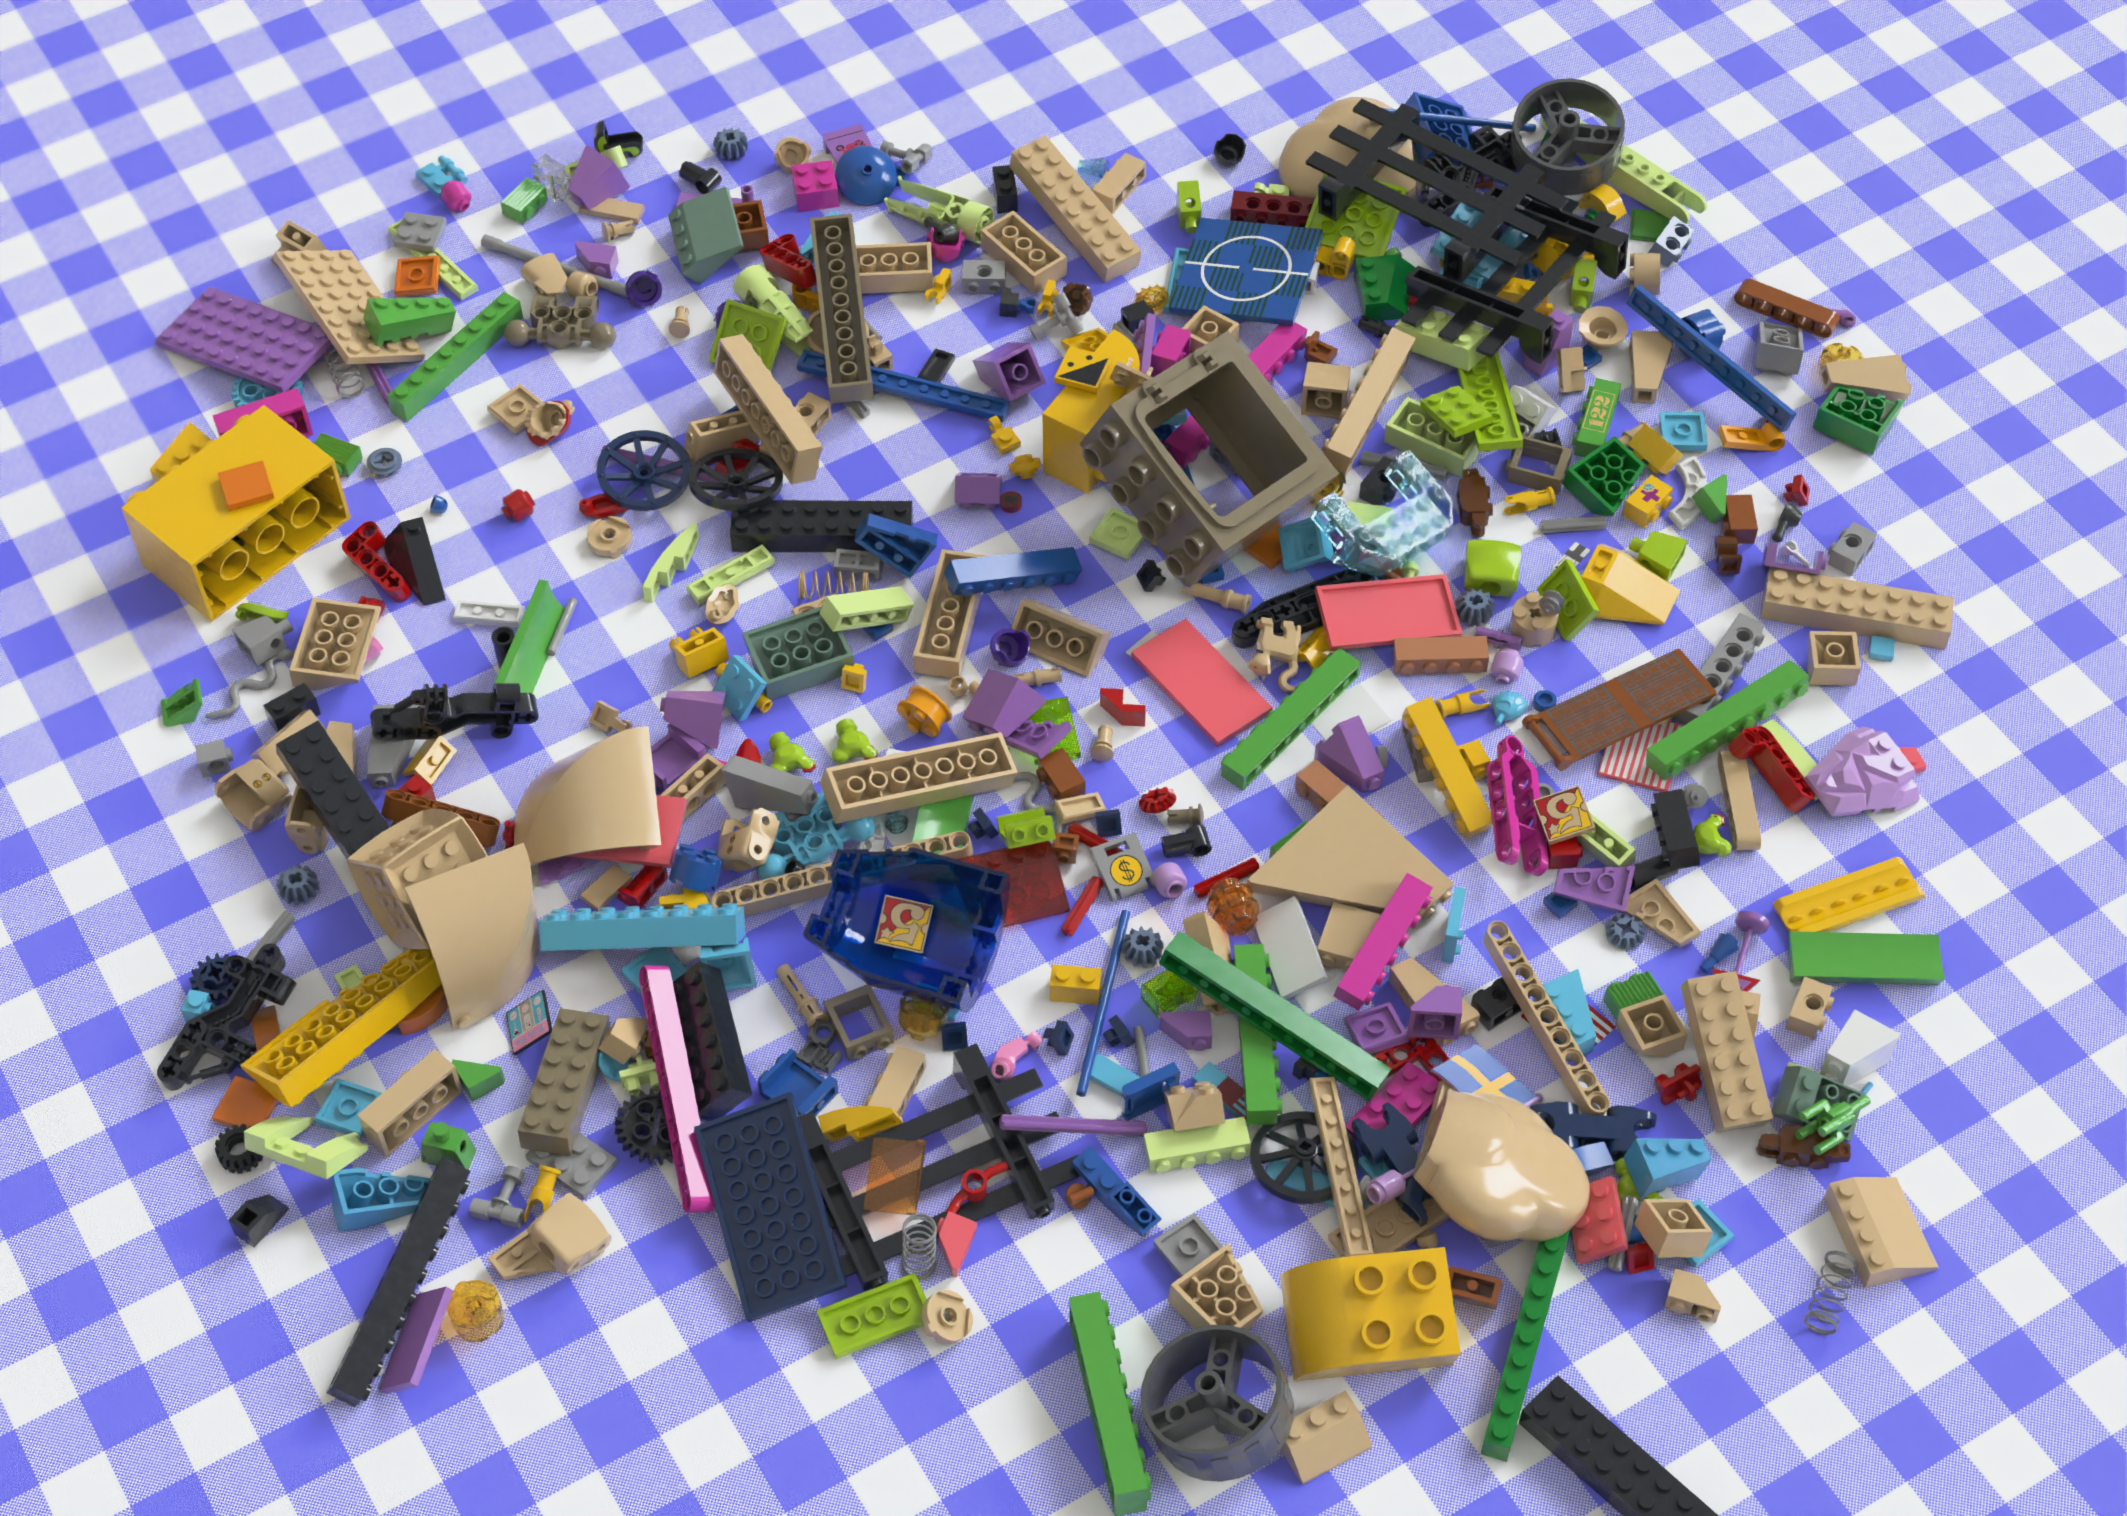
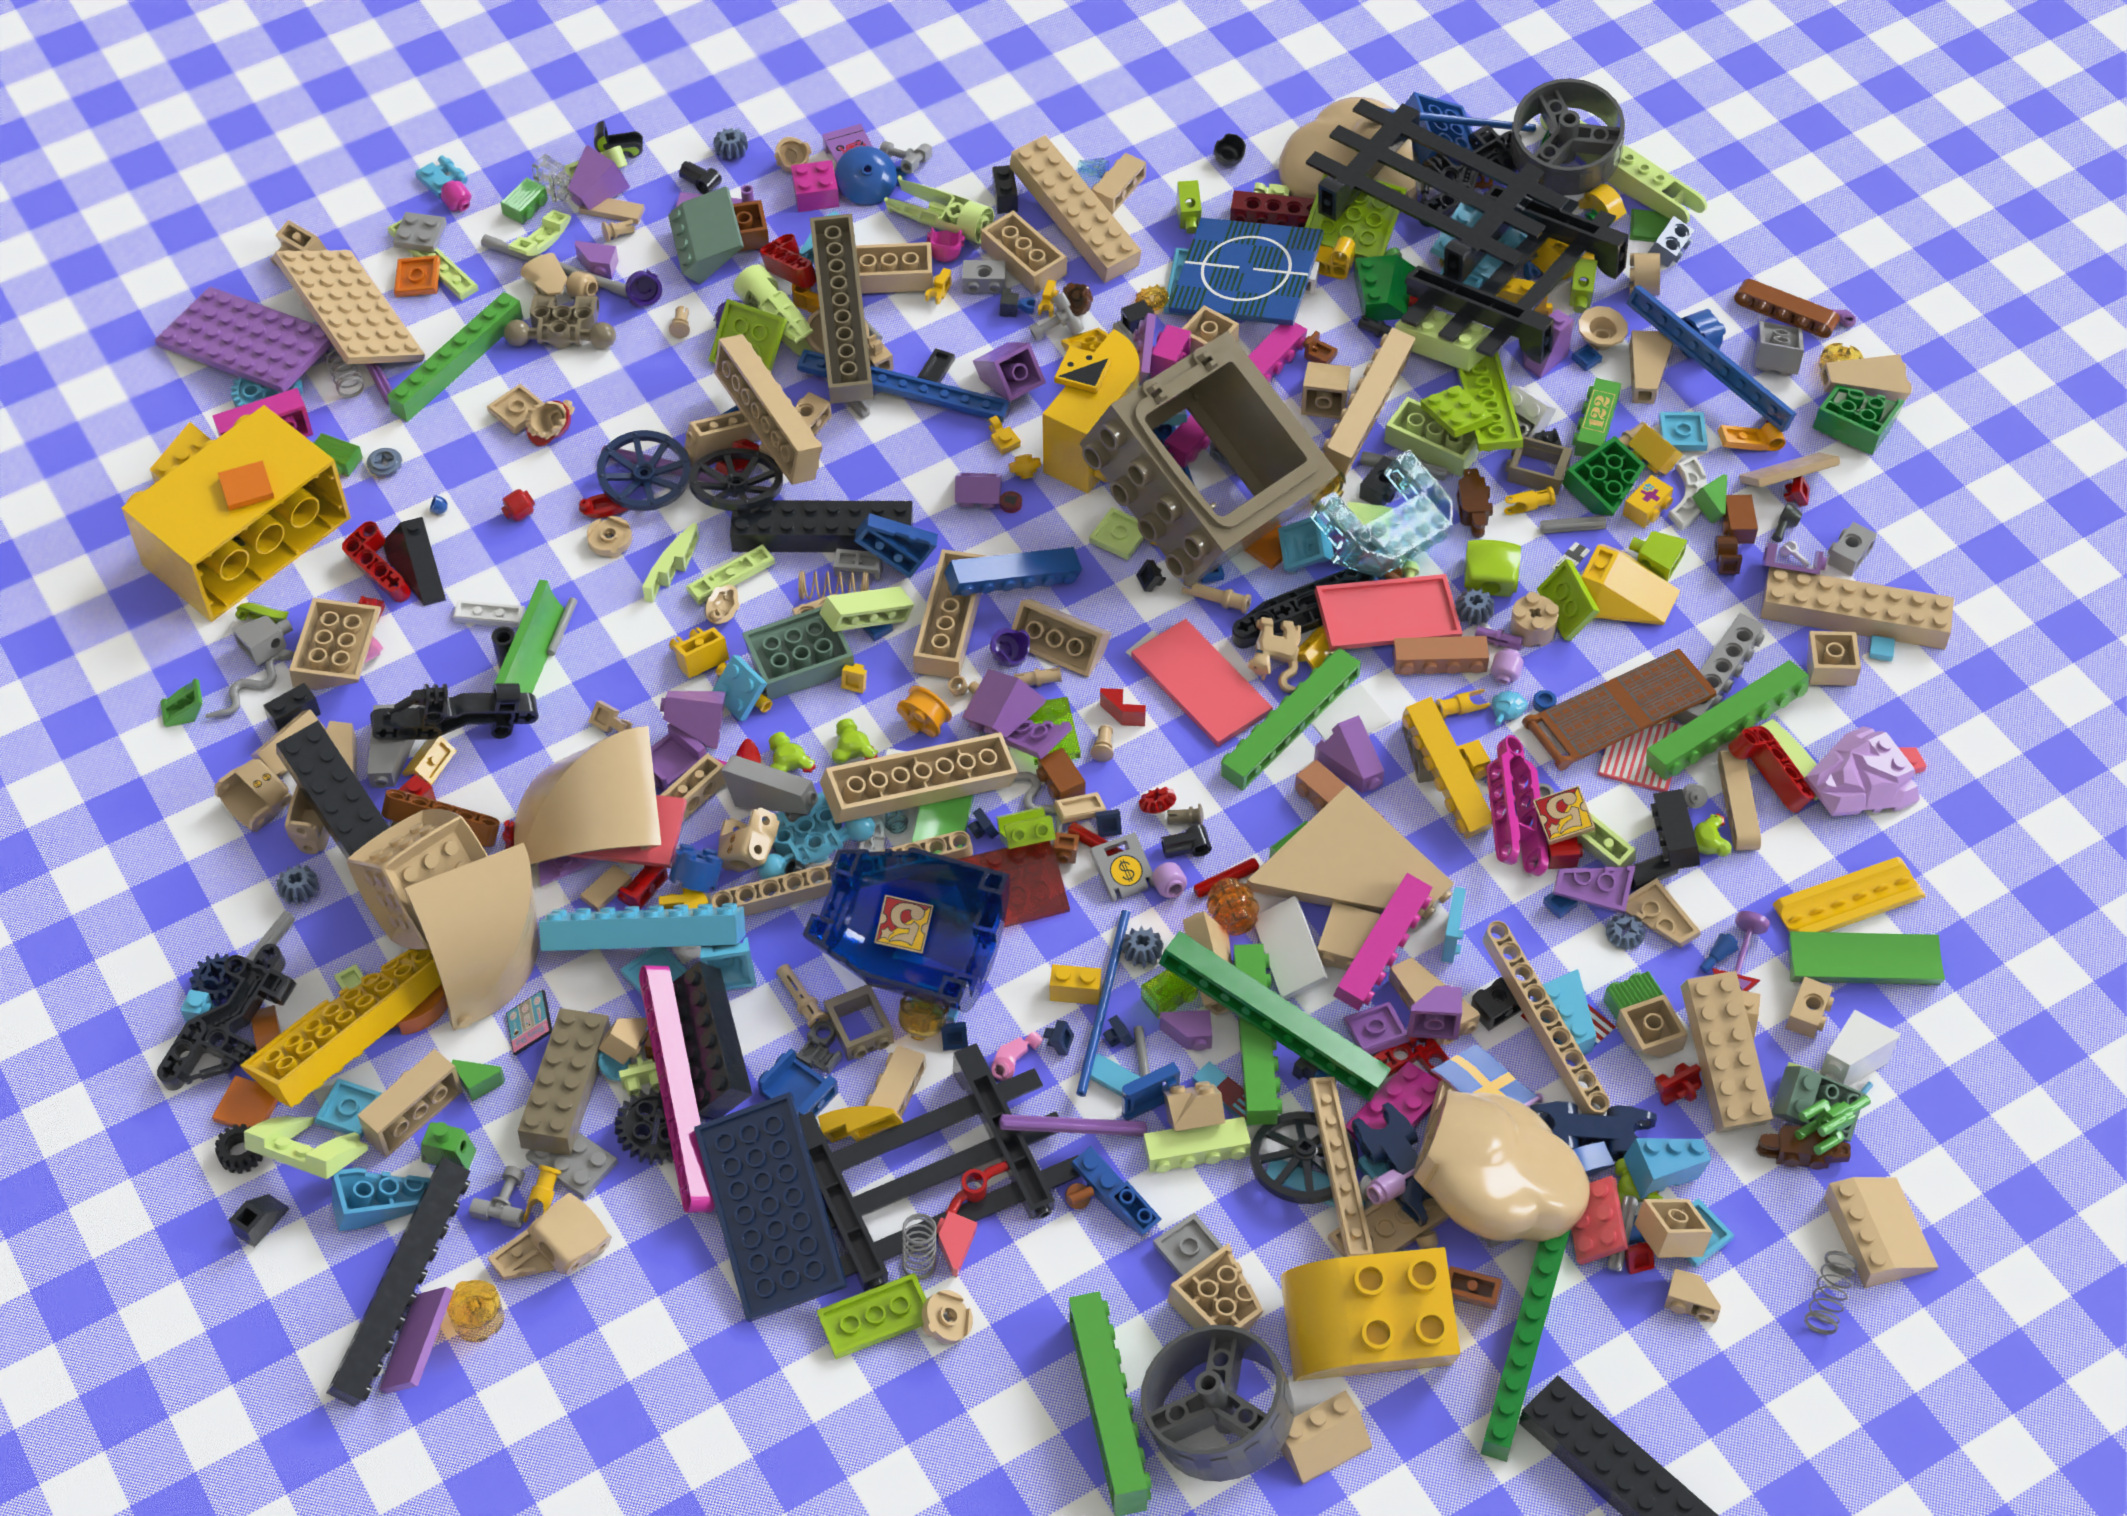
light grey brick [195,739,234,777] -> none
bright green wedge [363,297,456,346] -> none
clear orange piece [863,1137,926,1216] -> none
pearl dark grey bar [924,216,958,244] -> none
red axle [1061,876,1104,936] -> none
tan plate [1109,357,1154,390] -> none
light grey tile [1375,746,1388,770] -> none
light grey wheel [1539,590,1565,615] -> none
tan panel [1556,347,1587,393] -> none
none -> yellowish green slope [508,209,571,256]
none -> tan tile [1739,452,1840,487]

